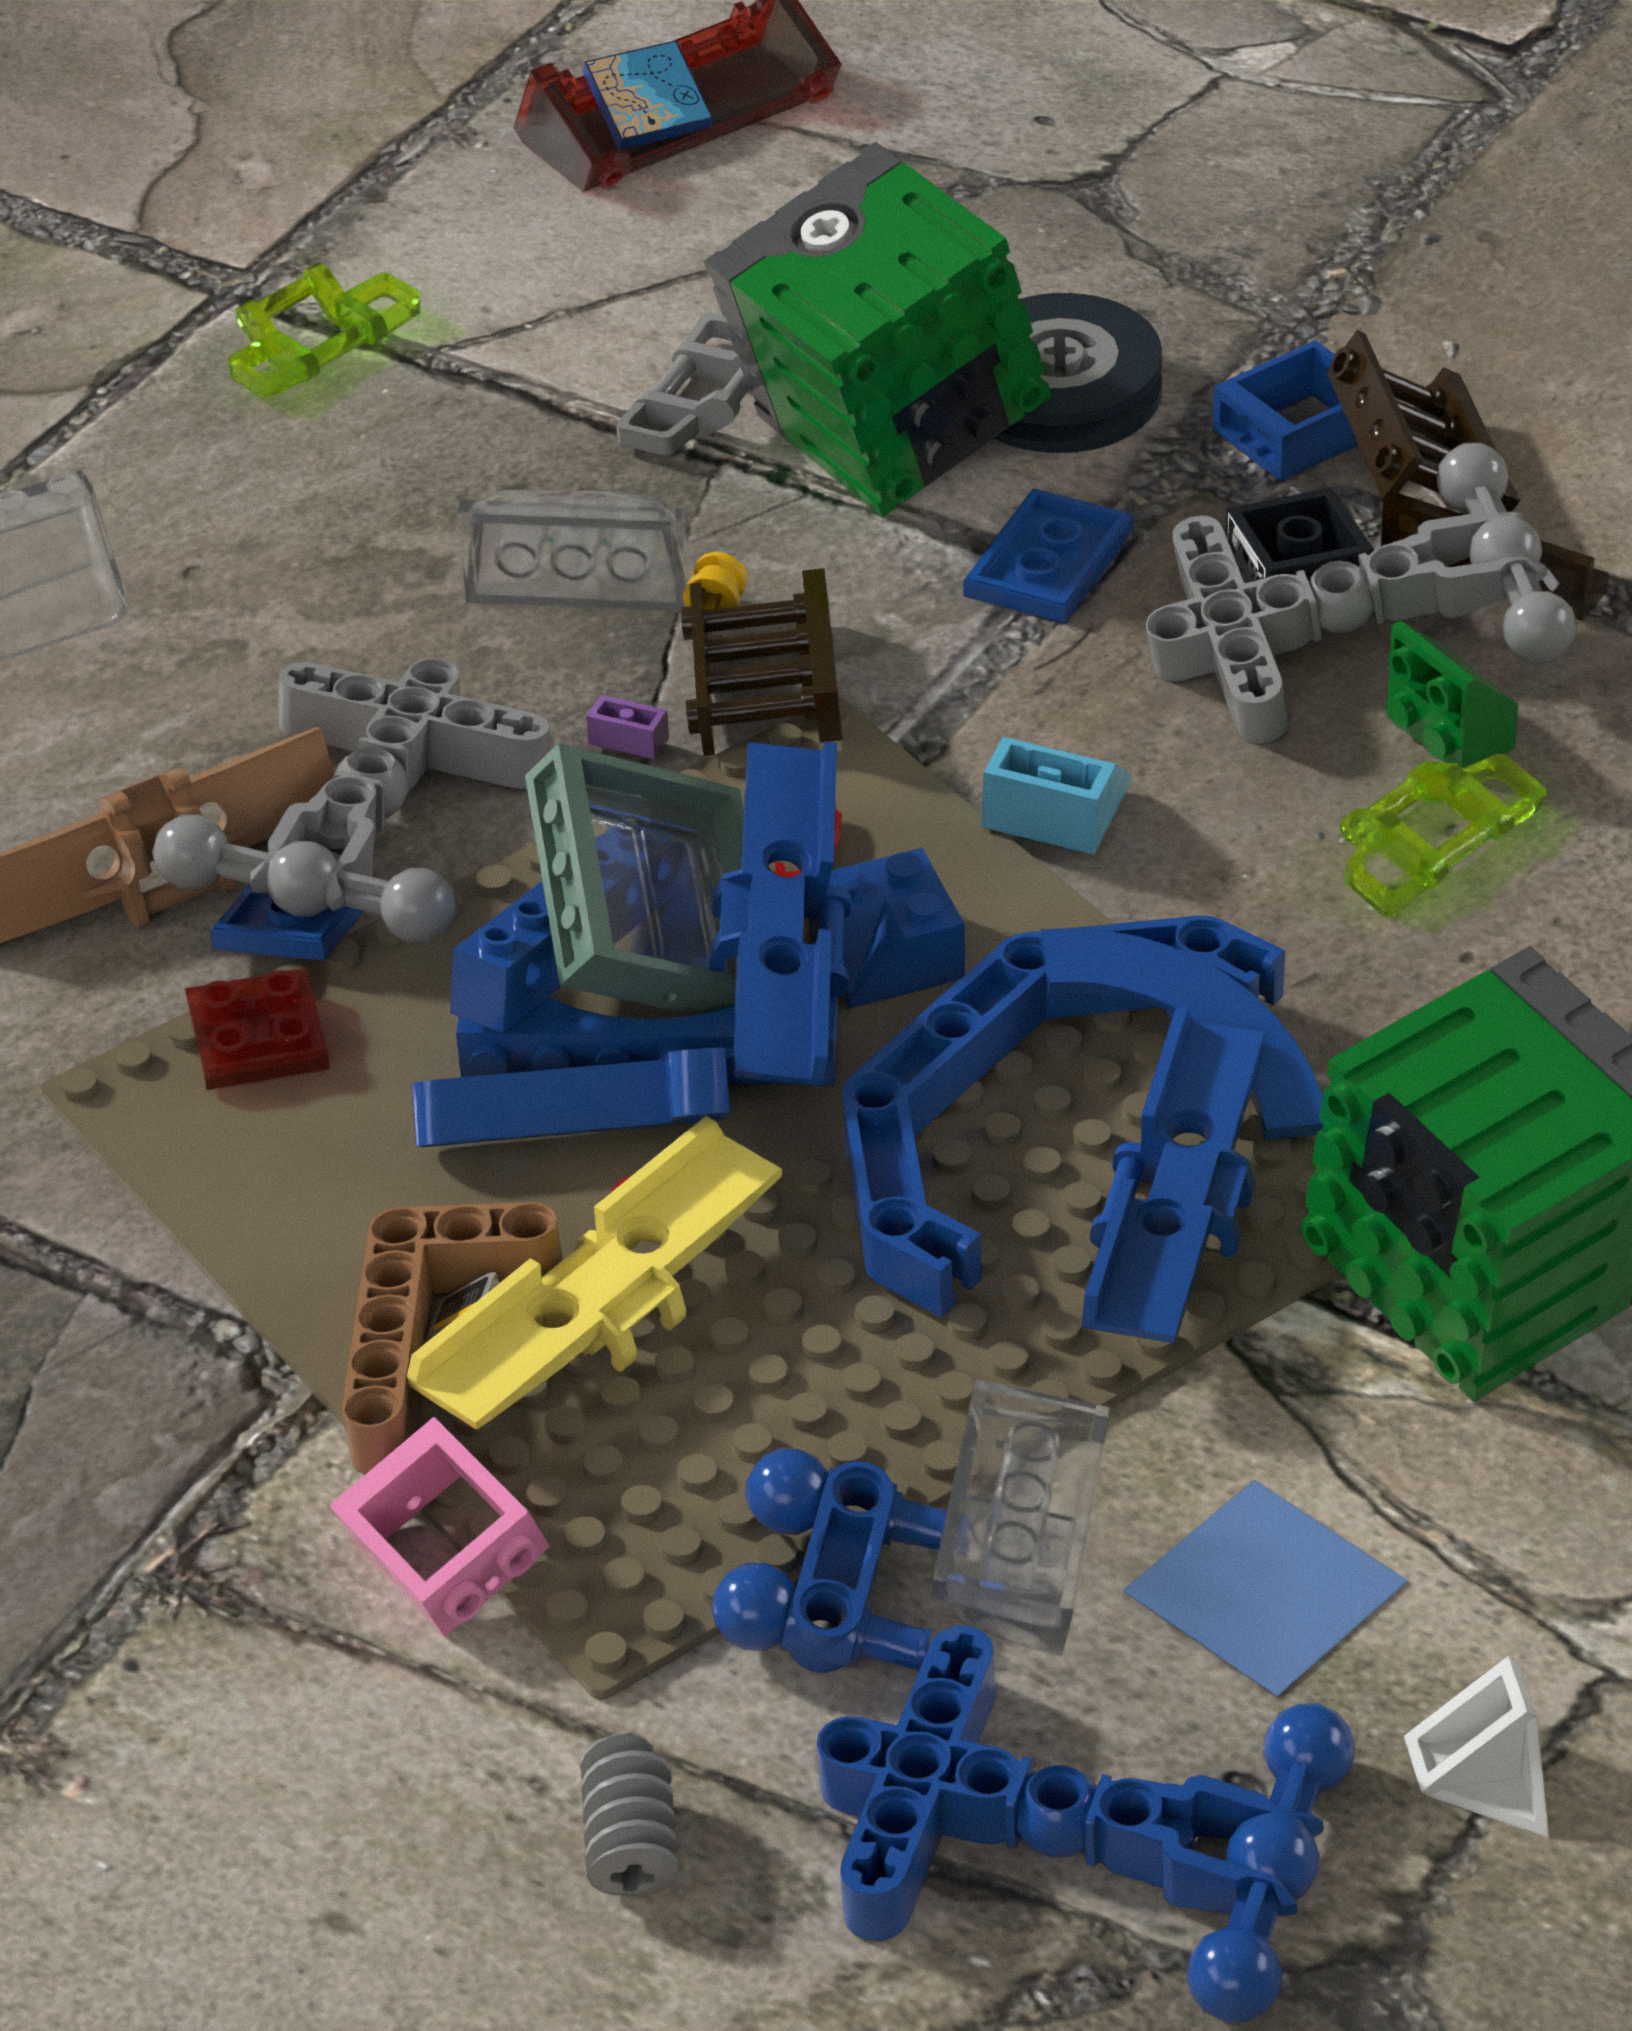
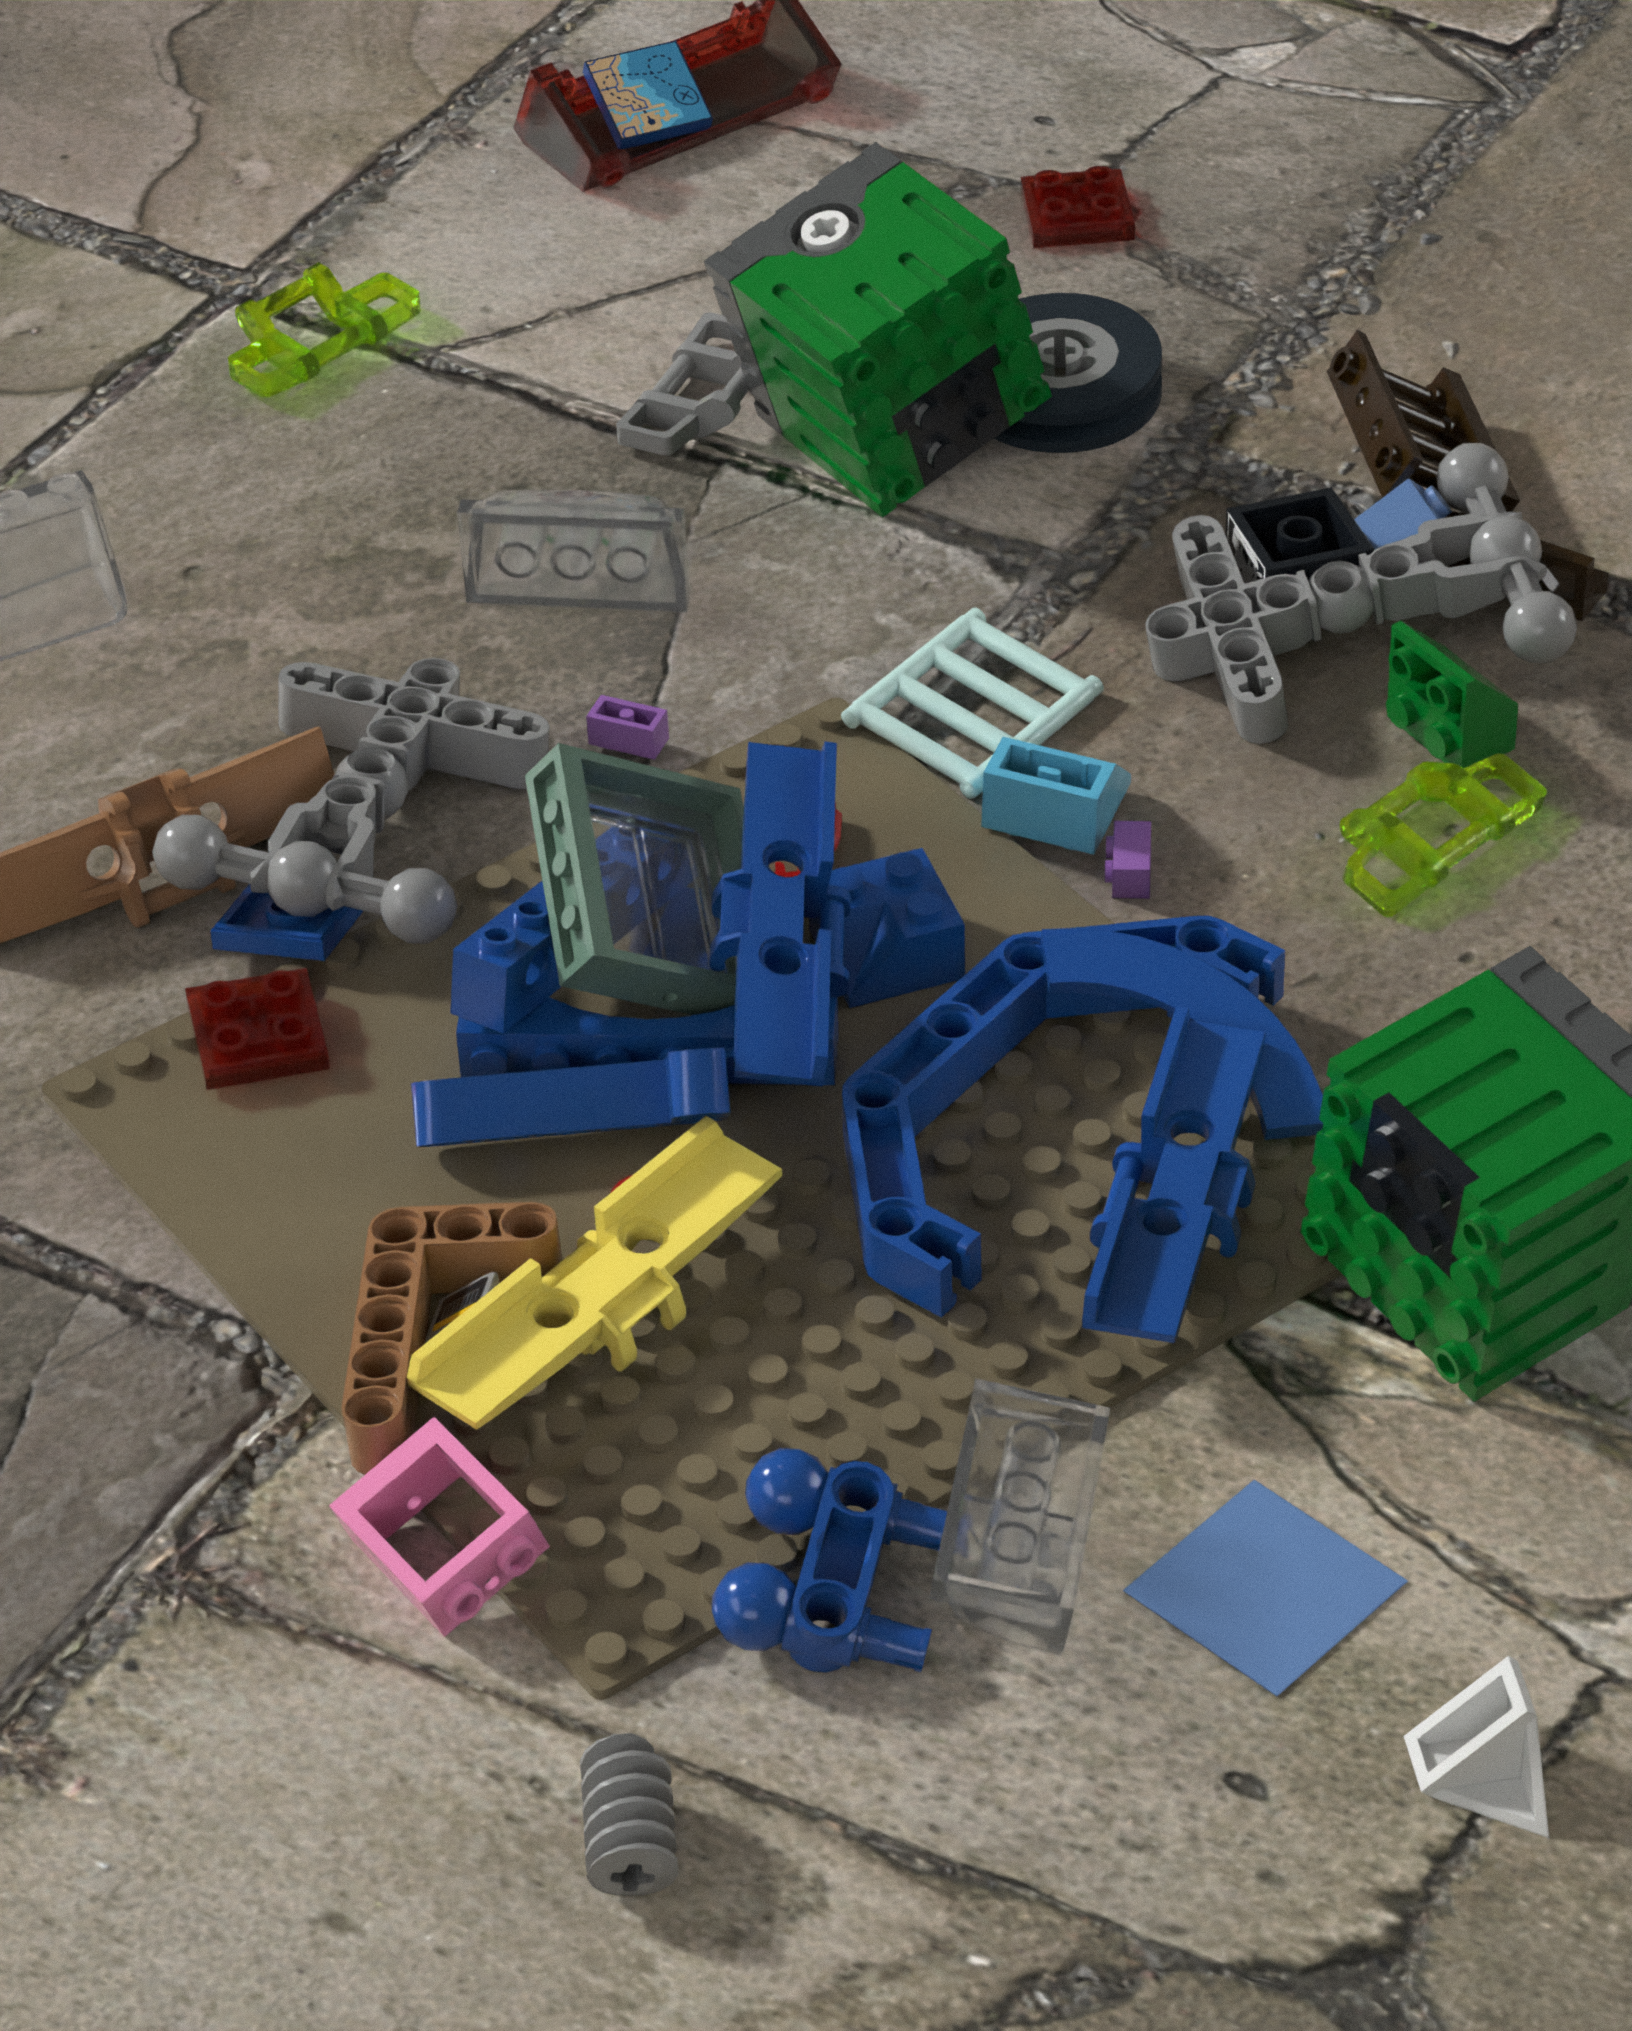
dark brown fence [680,568,843,756] -> none
yellow wheel [683,552,748,610] -> none
blue piece [816,1625,1355,2022] -> none
blue tile [963,488,1134,624] -> none
blue window [1213,340,1359,481] -> none
none -> light aqua bar [841,607,1104,799]
none -> clear red tile [1021,166,1135,249]
none -> medium lavender piece [1105,821,1151,899]
none -> medium blue brick [1354,478,1452,550]

